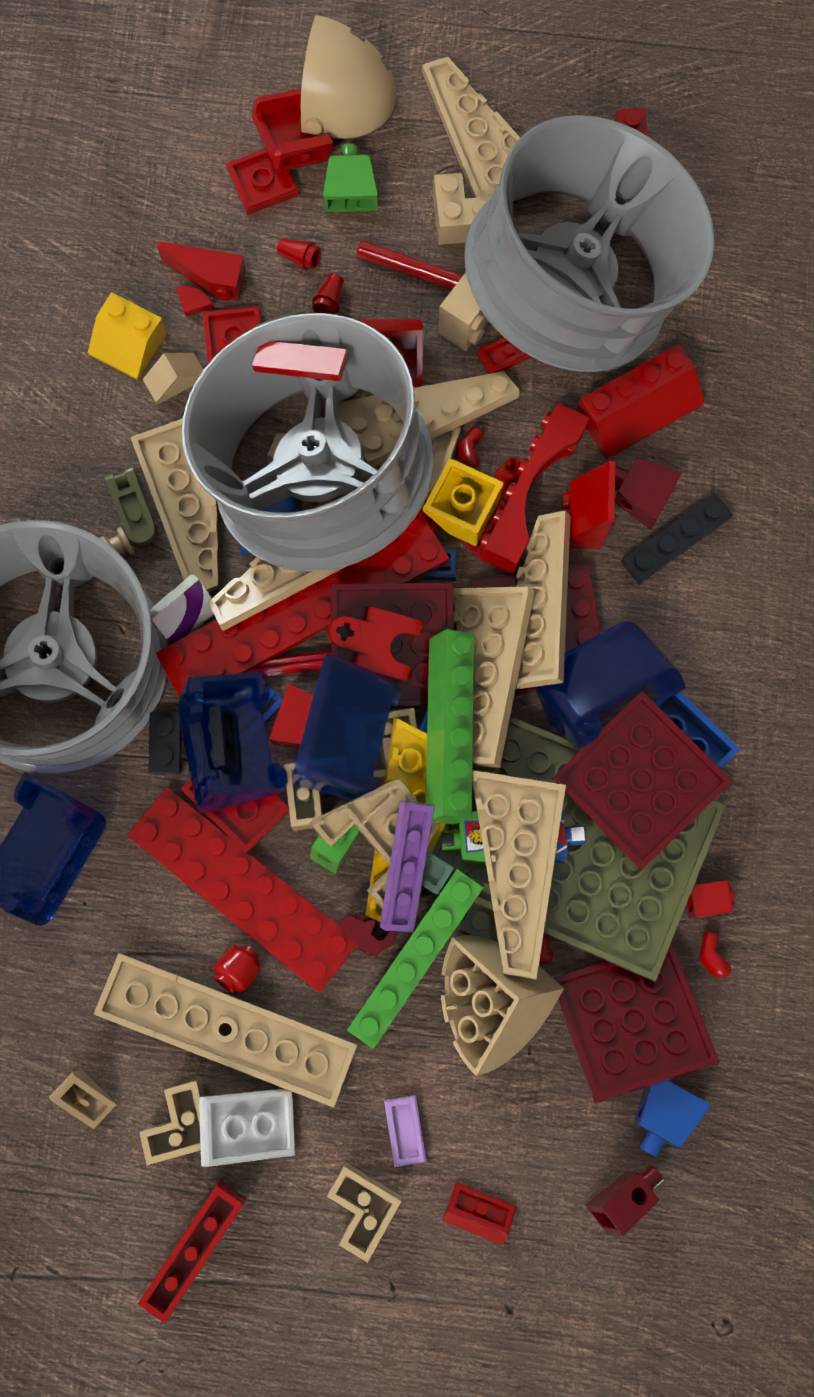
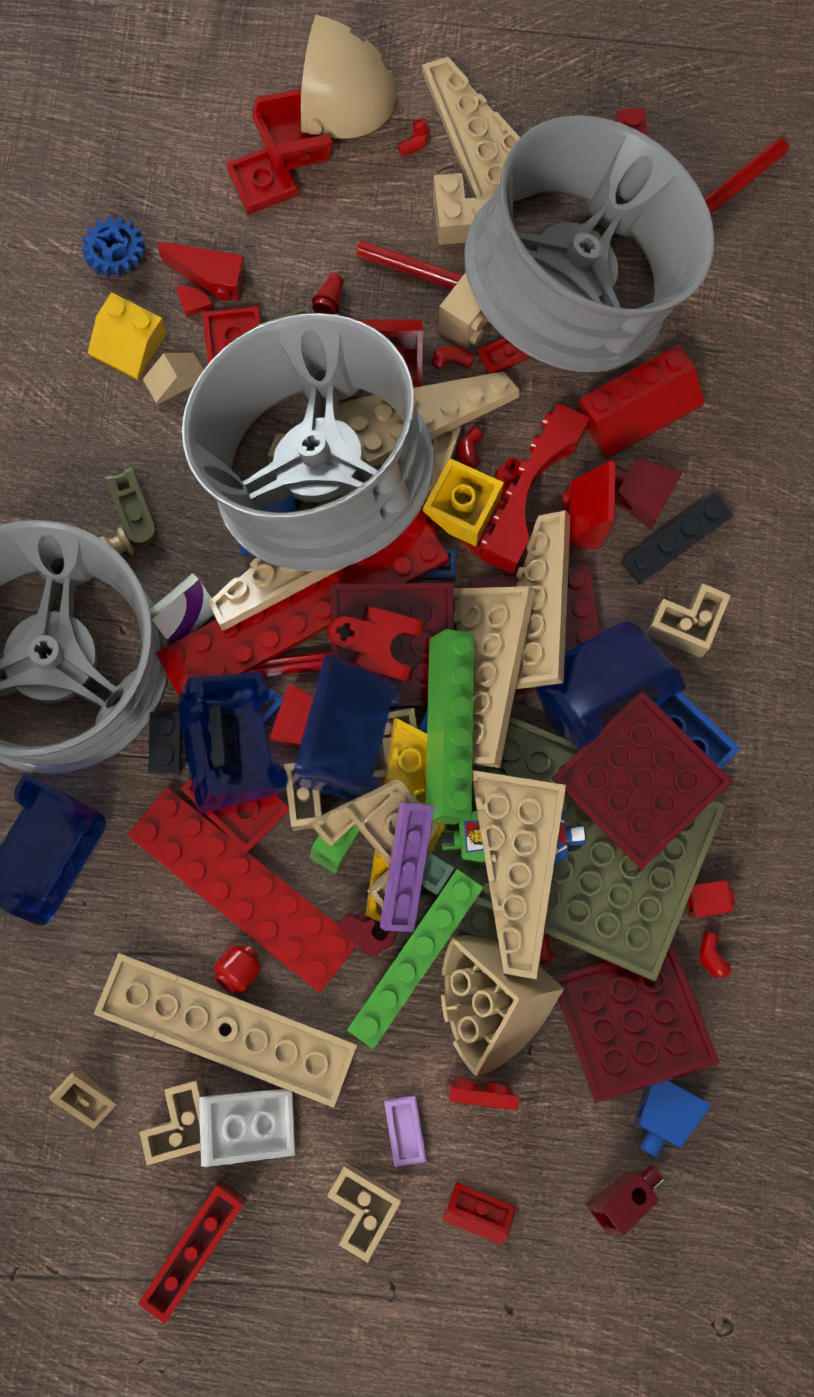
tan wing [130,418,219,593] -> none
tile [252,341,349,381] -> none
red cone [277,238,321,270] -> none
bright green torso [323,143,378,212] -> none
none -> blue gear [81,216,145,279]
none -> red arm [397,118,430,157]
none -> red arm [431,345,476,369]
none -> red plate [446,1076,519,1111]
none -> tan brick [646,583,731,658]
none -> red axle [704,138,789,215]

